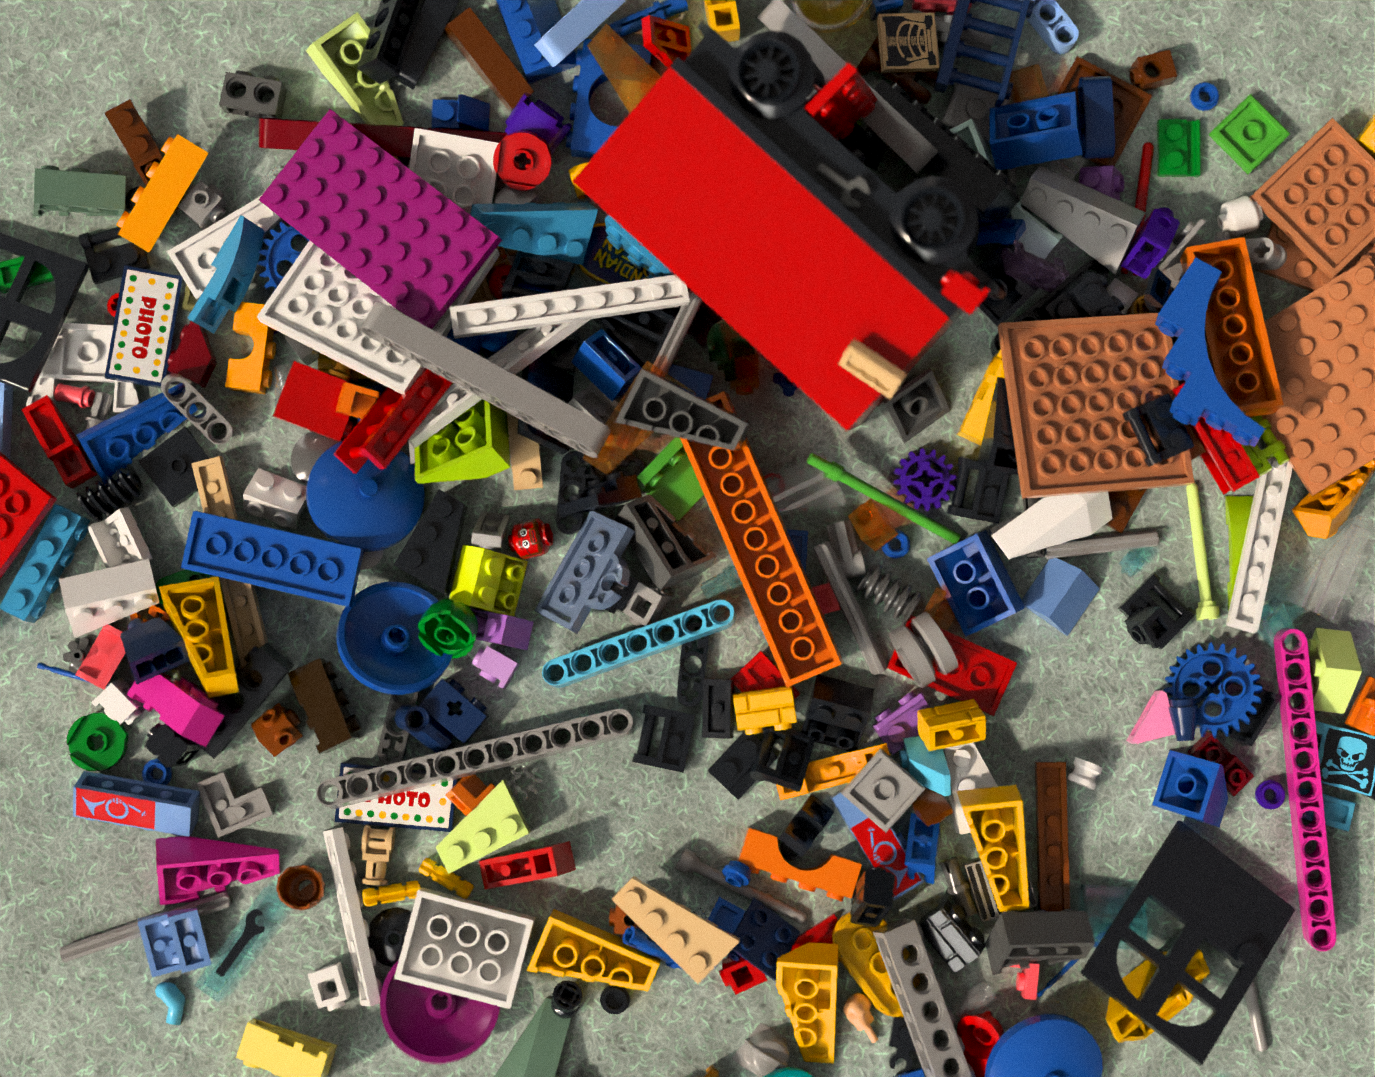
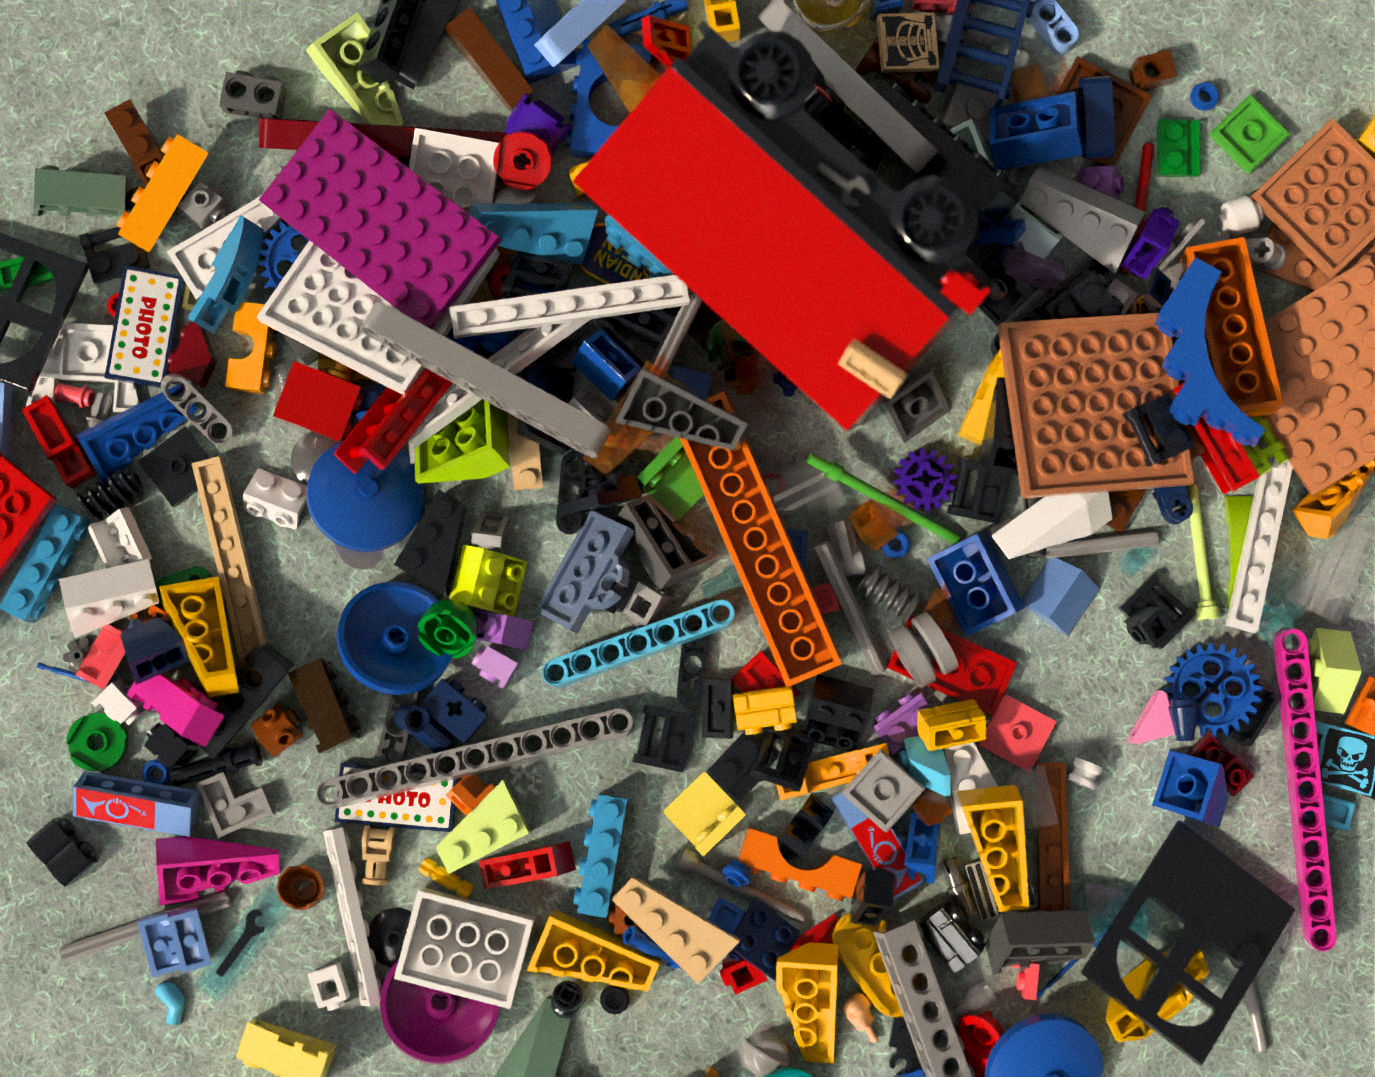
blue plate [181,511,365,607] -> none
orange panel [335,382,380,419] -> none
yellow axle [362,880,421,907] -> none
blue slope [431,94,490,131] -> none
red head [508,518,554,559] -> none
red plate [805,62,878,141] -> none
dark purple plate [1255,780,1285,809] -> none
none -> black brick [26,817,97,887]
none -> black pin [170,740,263,787]
none -> dark azure brick [573,793,628,918]
none -> light yellow bracket [664,772,746,856]
none -> coral plate [977,694,1057,773]
none -> clear bracket [1006,765,1059,831]
none -> dark blue piece [1152,486,1193,525]

